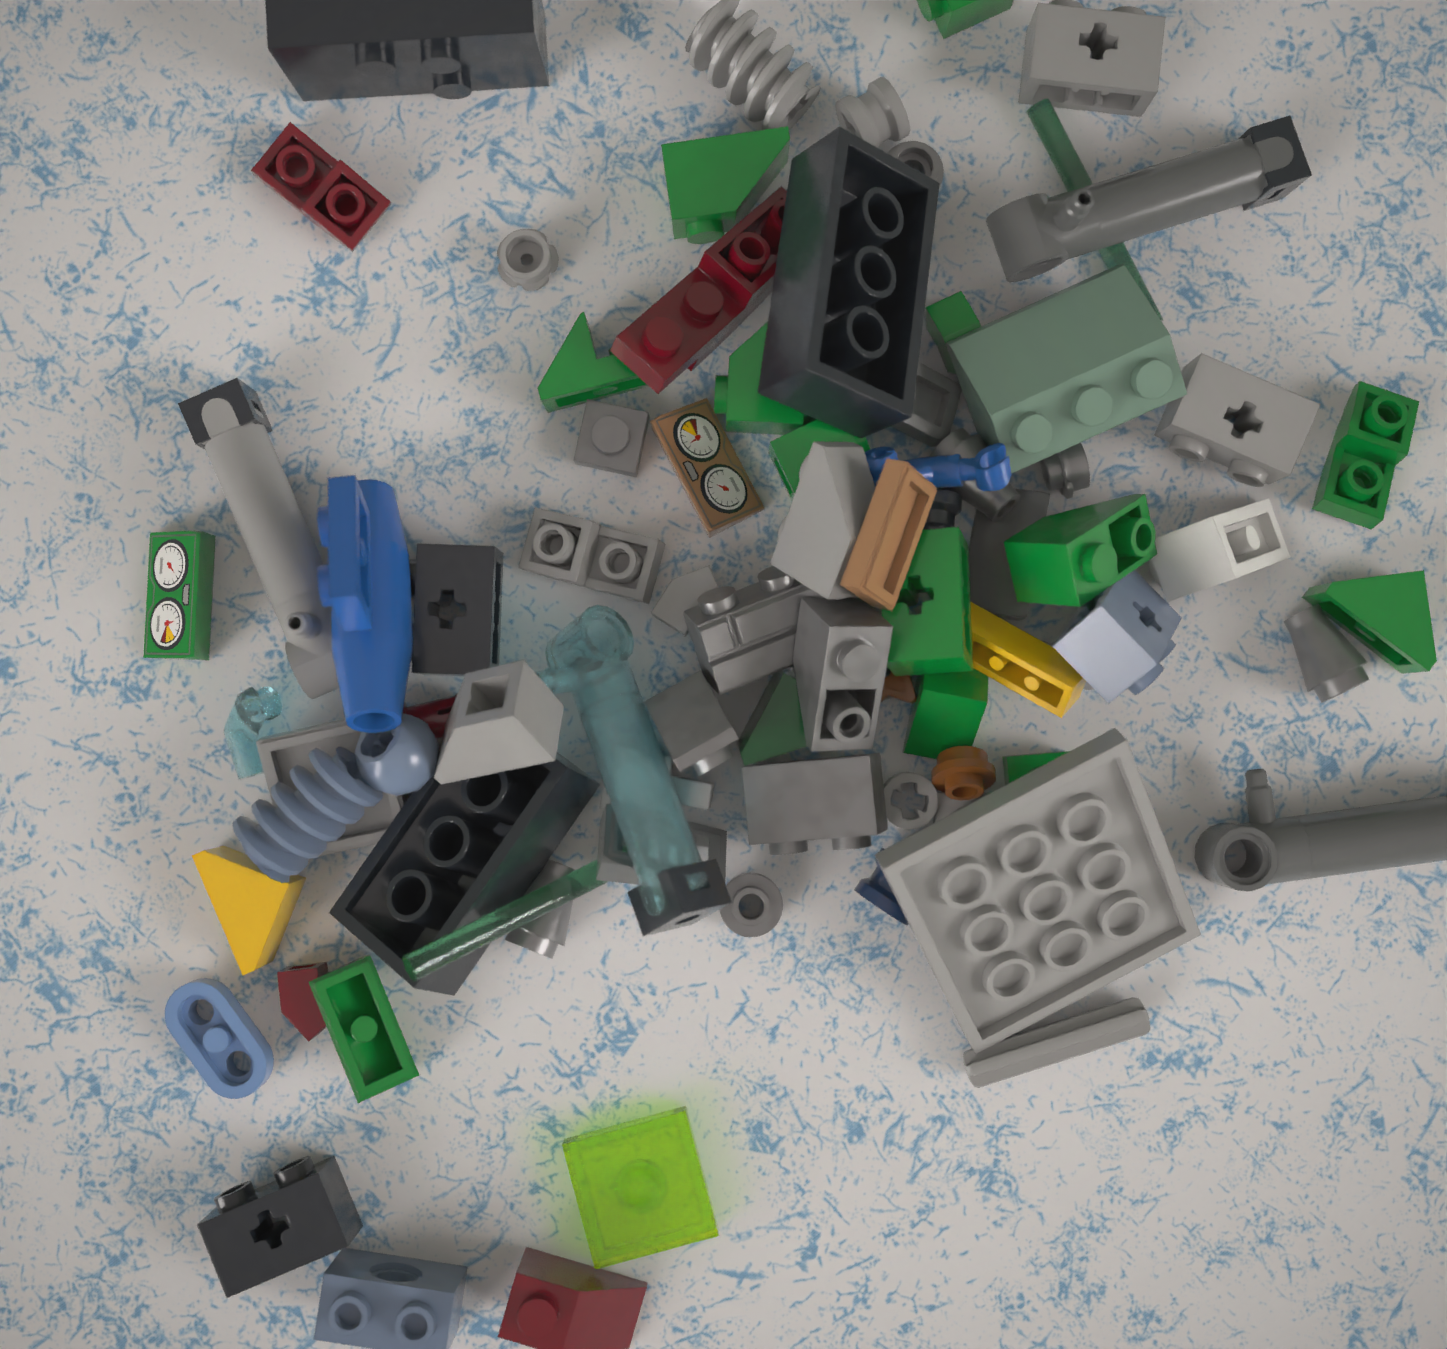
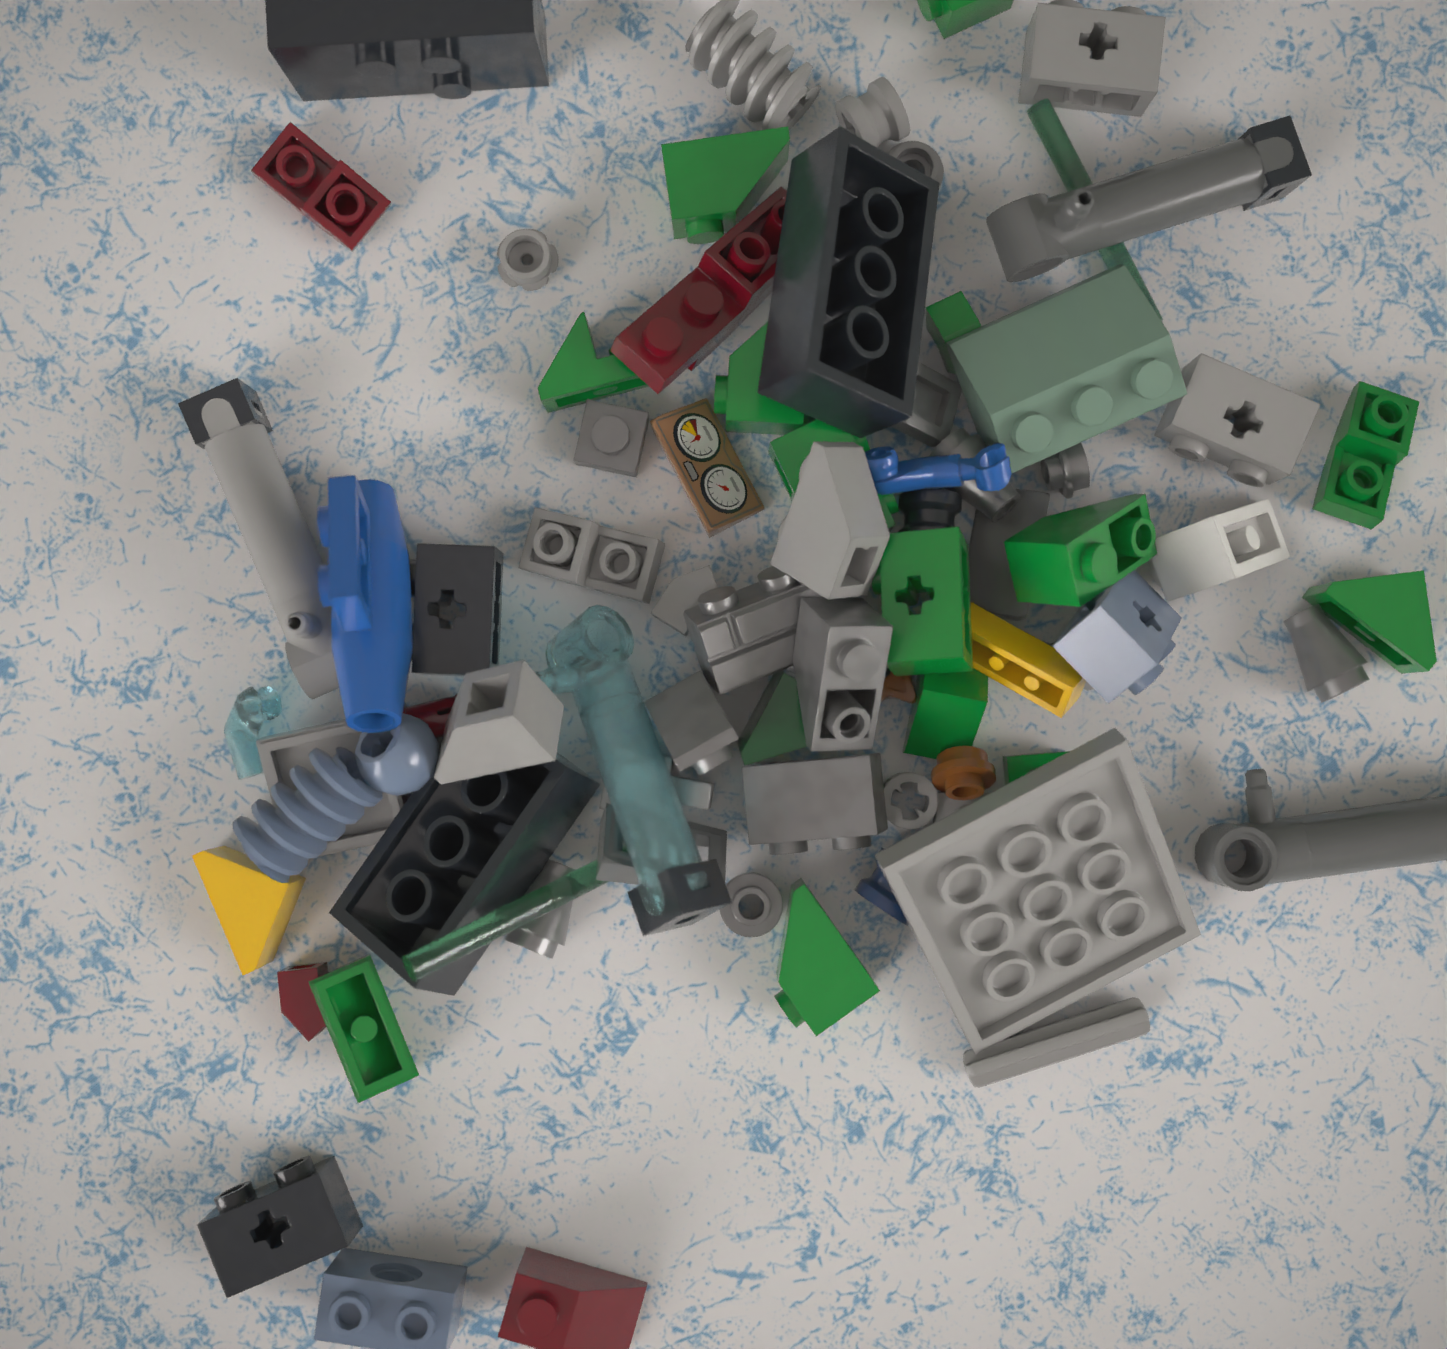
slope [143,531,216,661] -> none
medium blue plate [165,978,274,1099] -> none
clear neon green plate [562,1106,719,1270] -> none
medium nougat tile [840,458,937,611] -> none
none -> green slope [774,878,880,1036]

